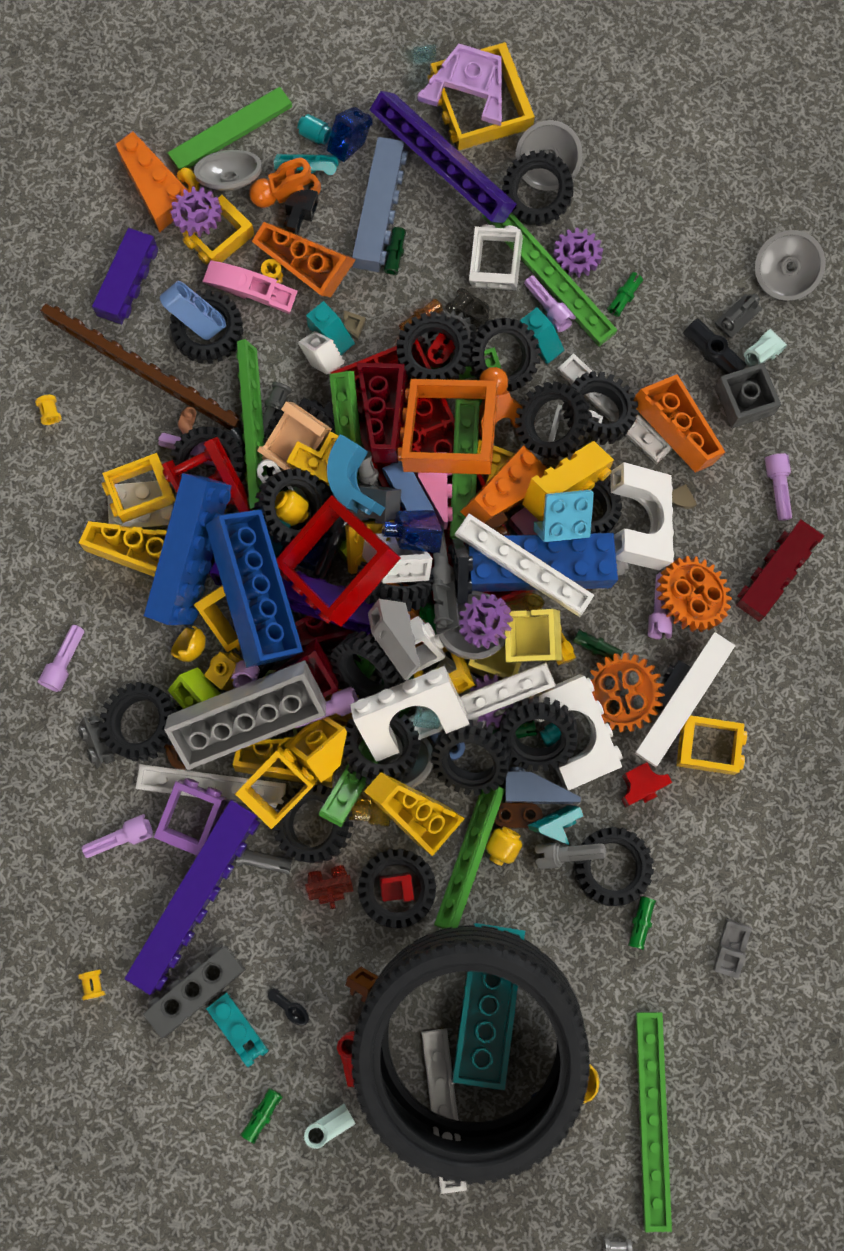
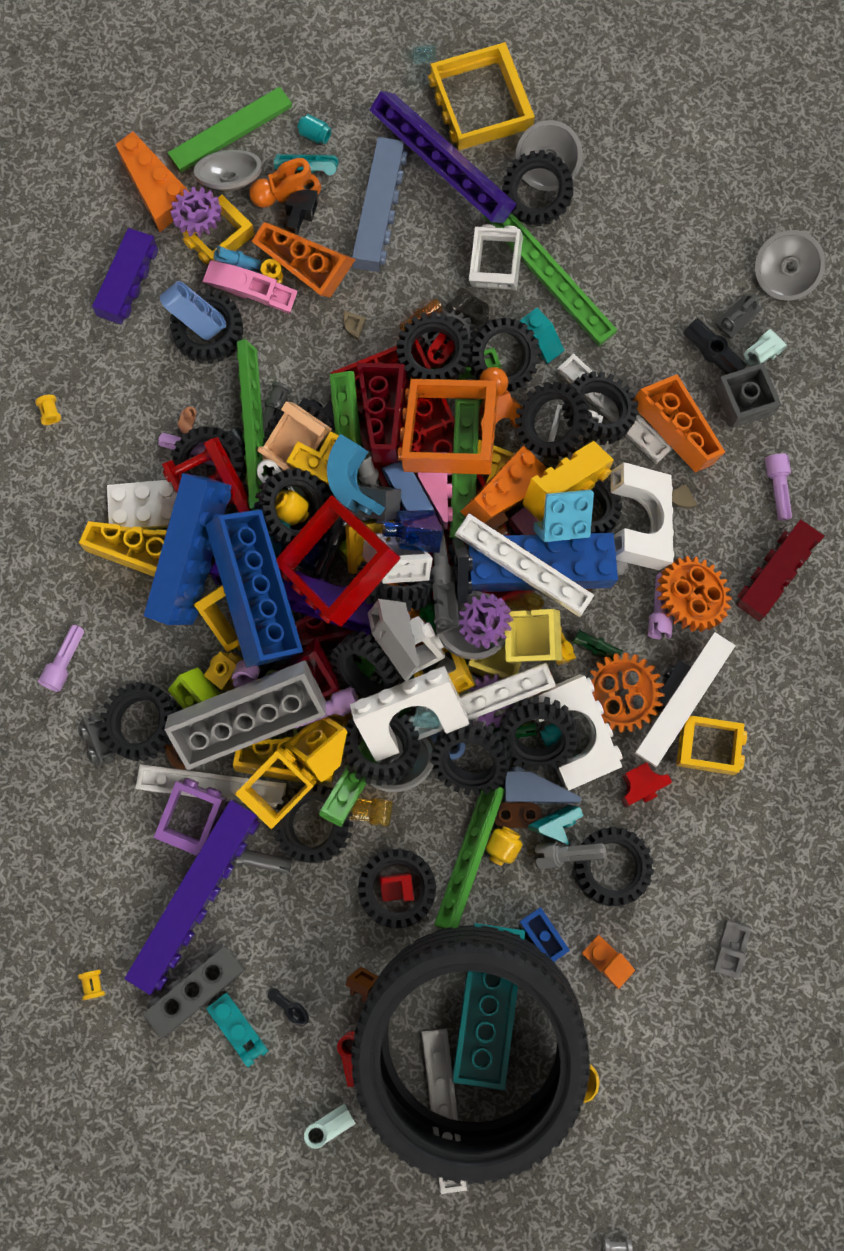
reddish brown plate [40,303,241,430] -> none
lavender piece [82,814,153,858] -> none
yellow window [101,453,175,523] -> none
yellow hair [171,626,206,662] -> none
yellow arm [177,168,200,192] -> none
green pin [240,1088,283,1144] -> none
white brick [298,331,345,374] -> none
clear red hips [305,865,354,910] -> none
teal slope [306,301,355,355] -> none
clear blue torso [326,107,373,162] -> none
yellow wedge [364,772,465,856] -> none
dark green pin [384,227,406,275] -> none
lavender wing [418,44,502,126] -> none
lavender piece [524,276,576,332] -> none
medium lavender gear [553,228,603,278] -> none
green pin [607,272,643,317] -> none
green pin [628,896,656,950] -> none
bright green plate [635,1012,672,1232] -> none
none -> dark azure pin [214,246,261,273]
none -> blue brick [518,907,570,962]
none -> orange slope [581,935,635,989]

